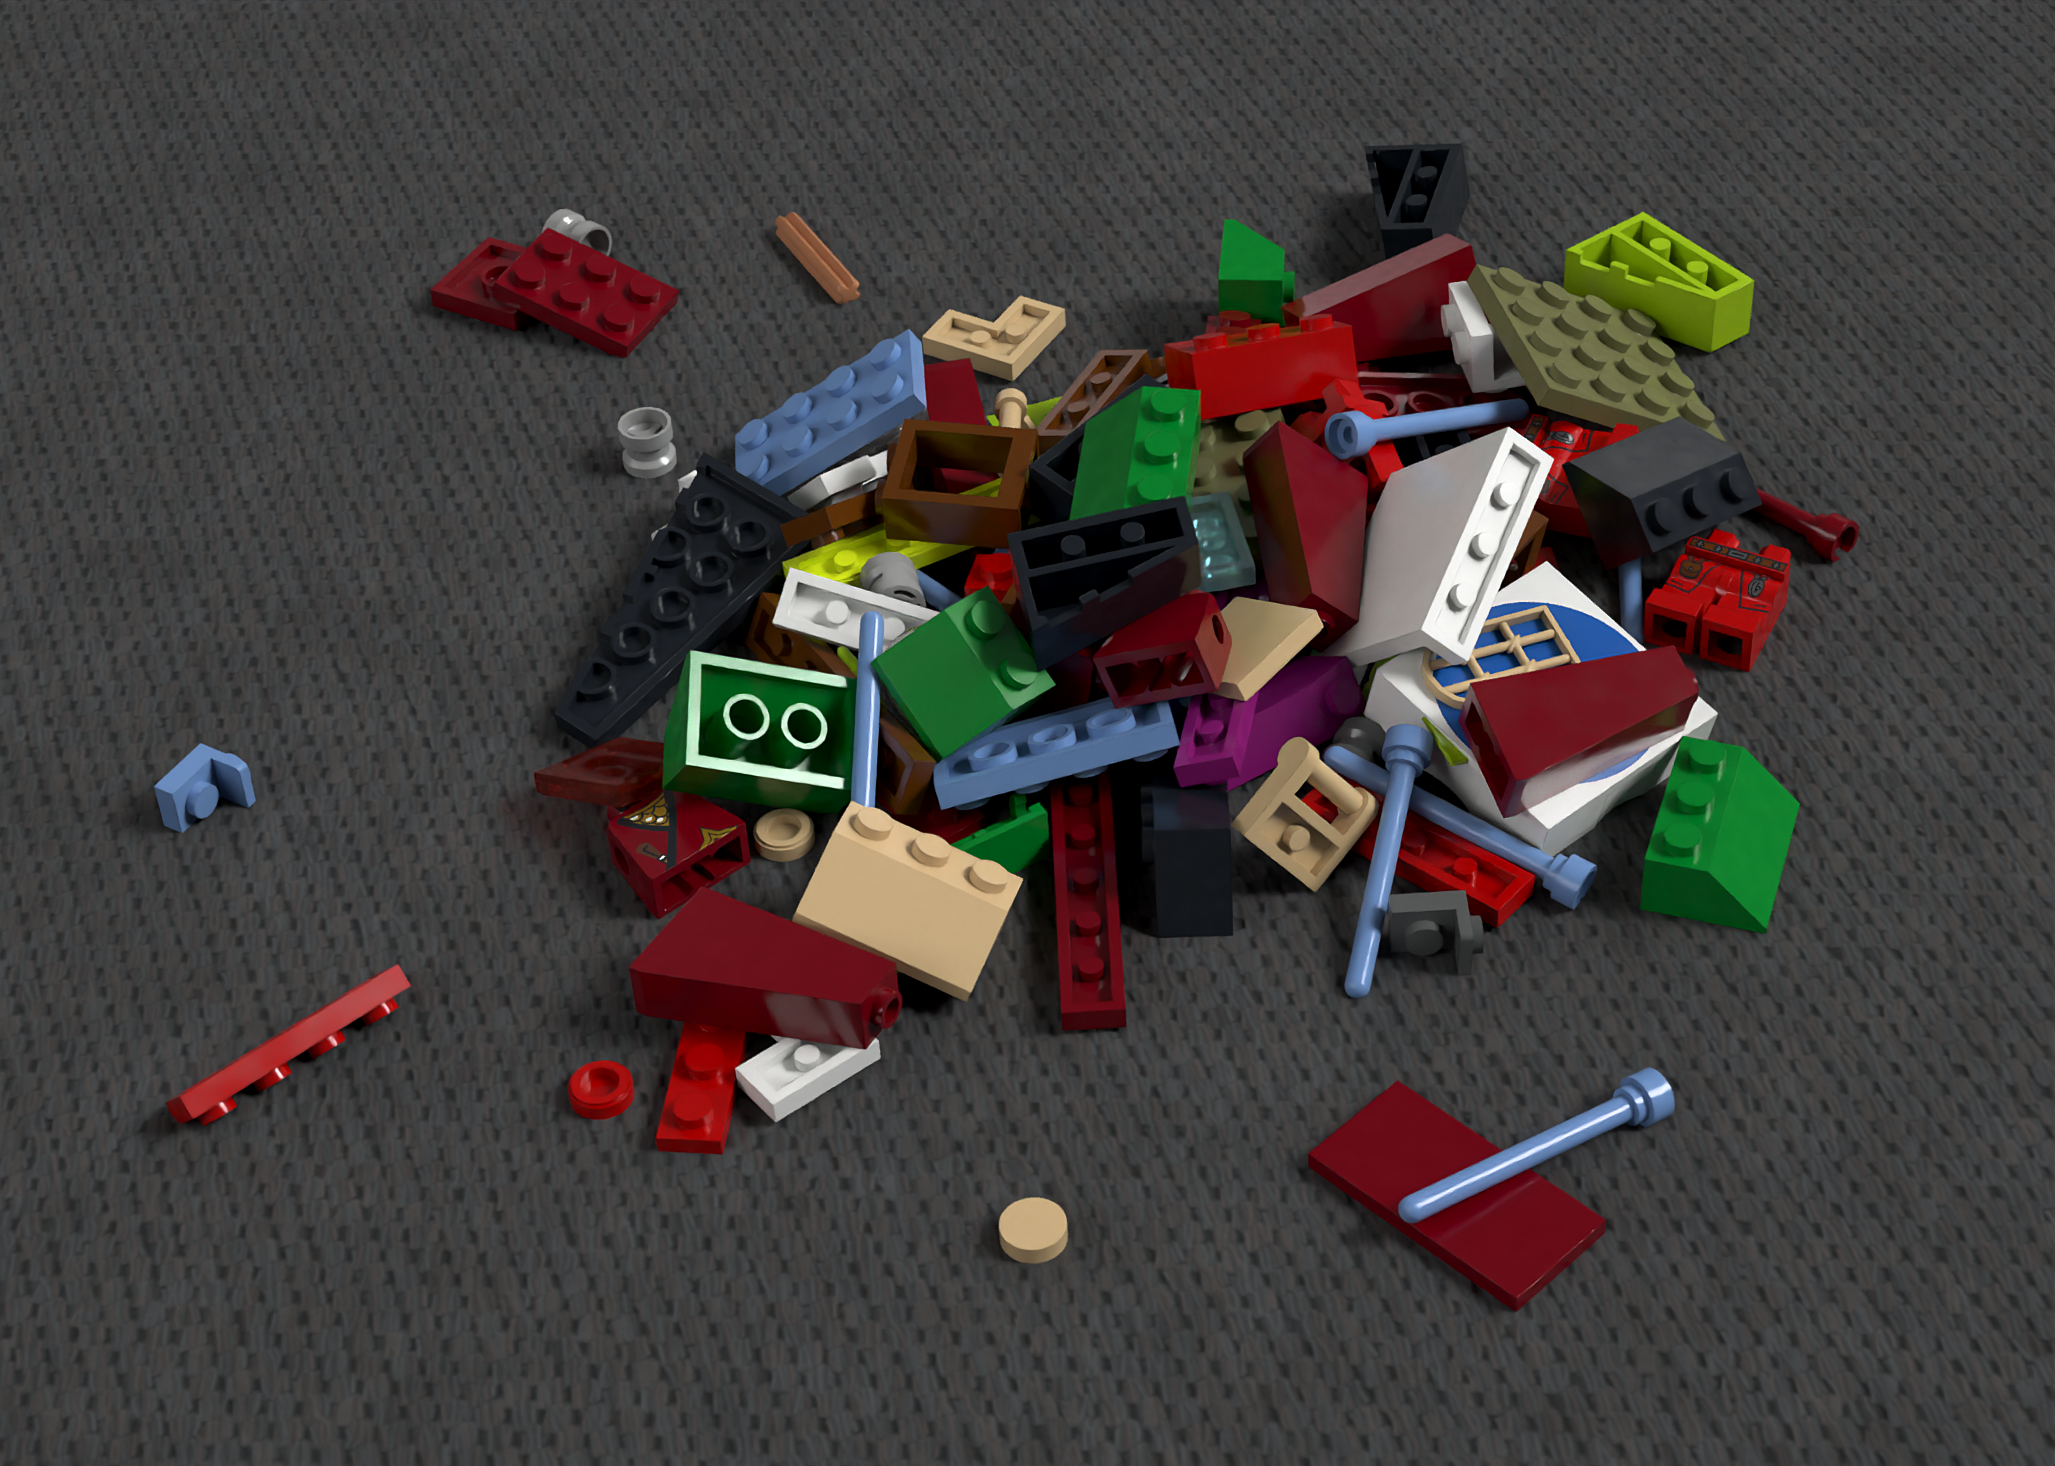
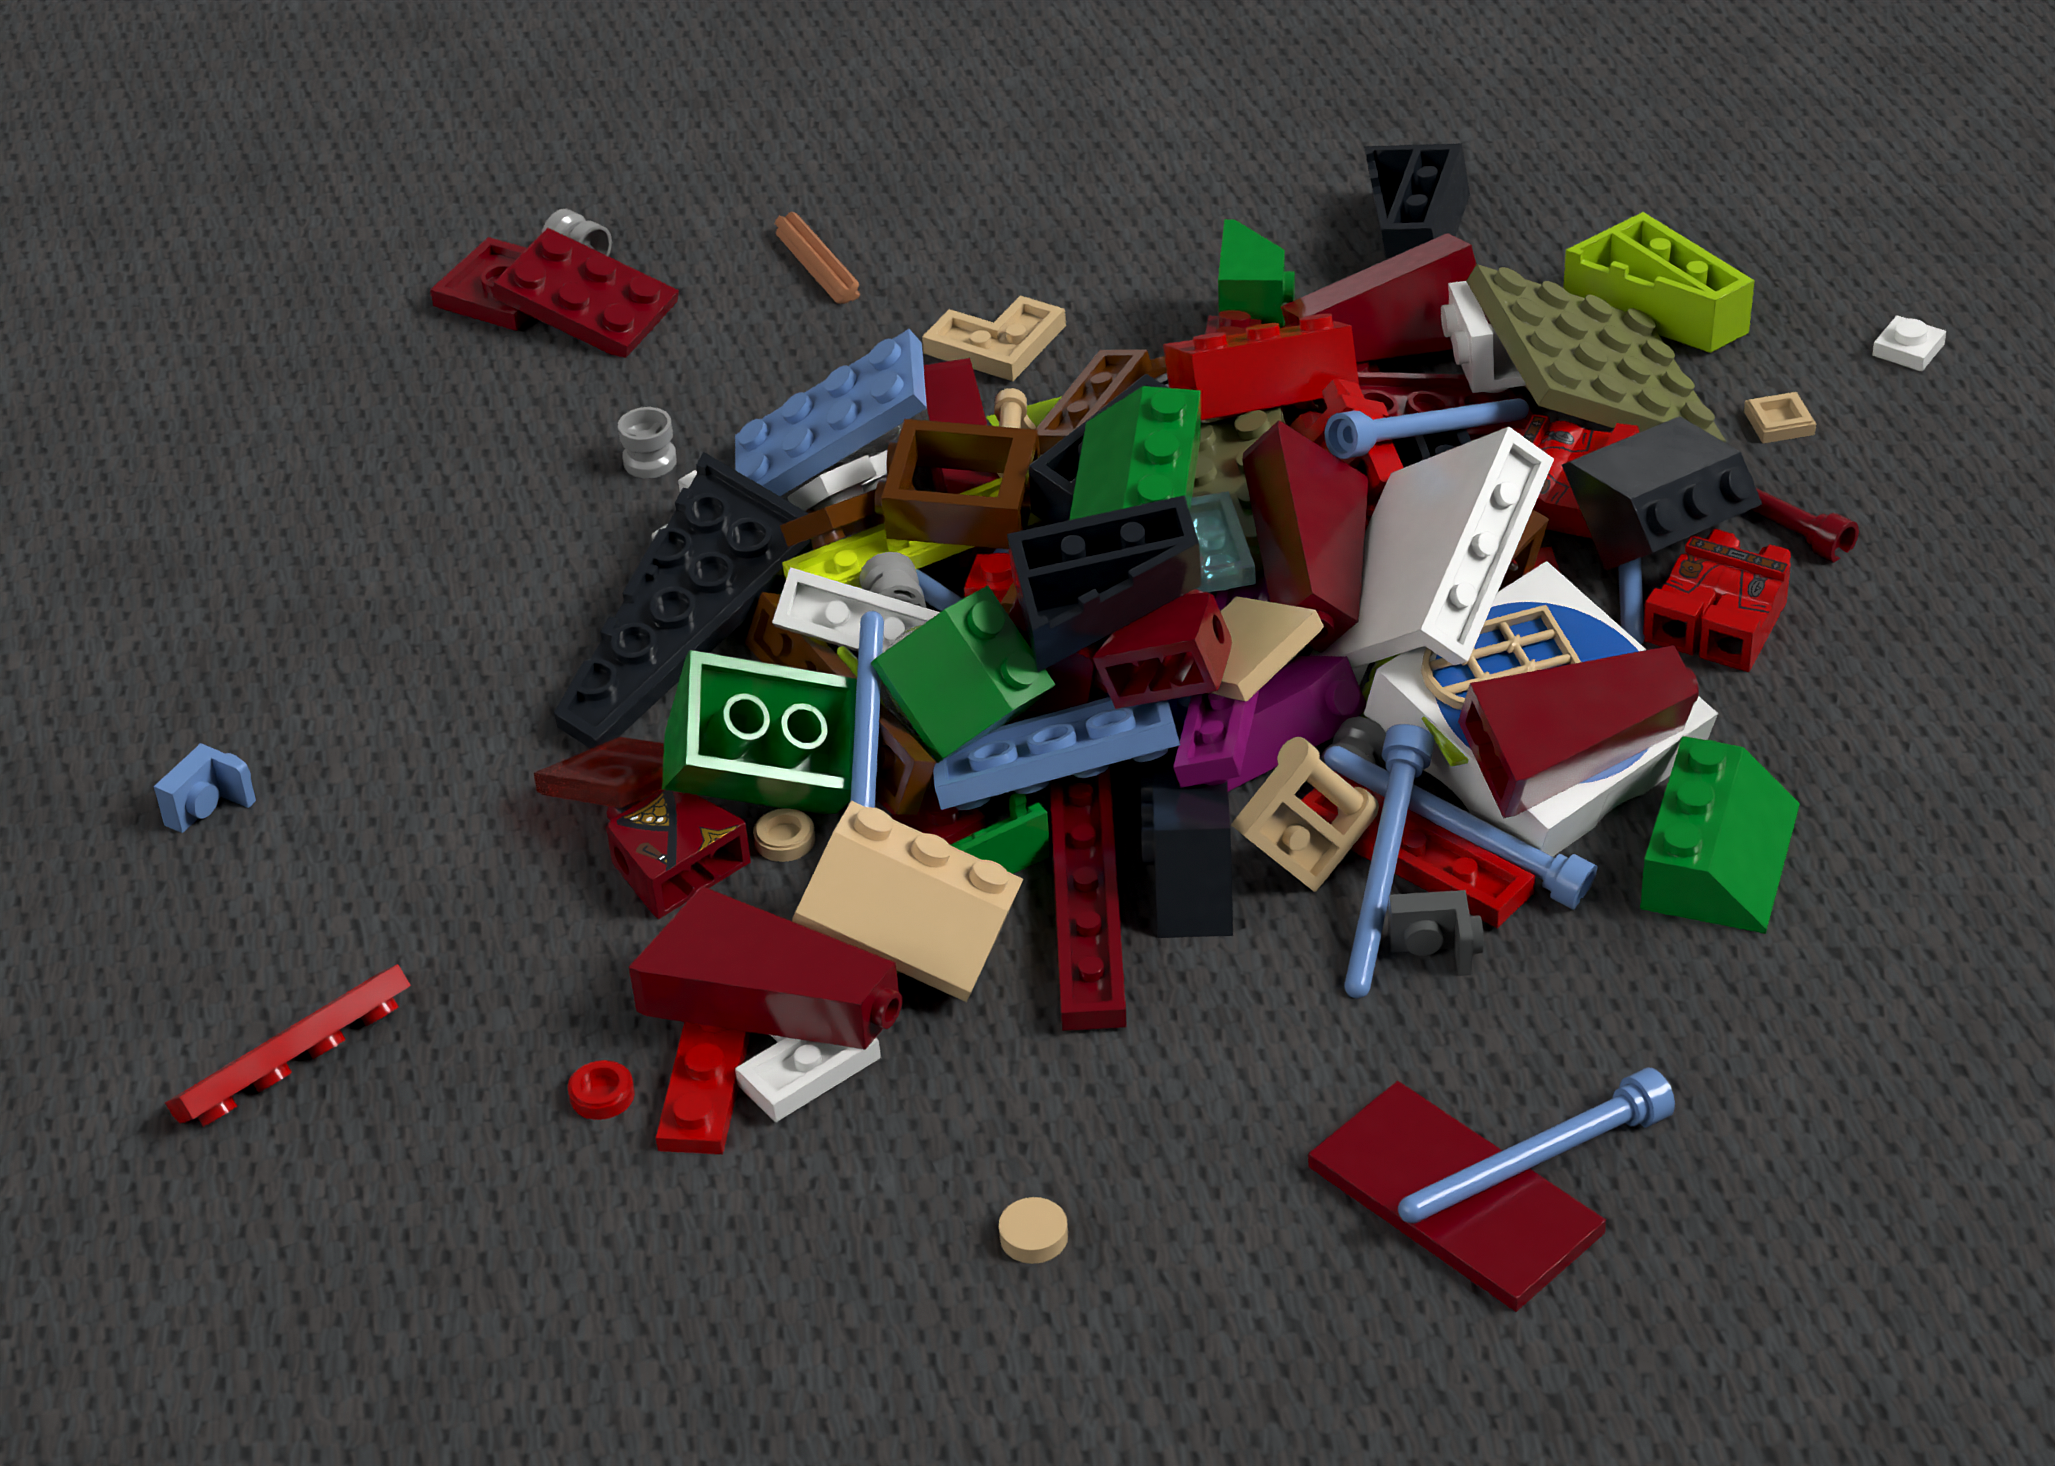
none -> tan tile [1744,392,1816,443]
none -> white plate [1873,315,1946,371]

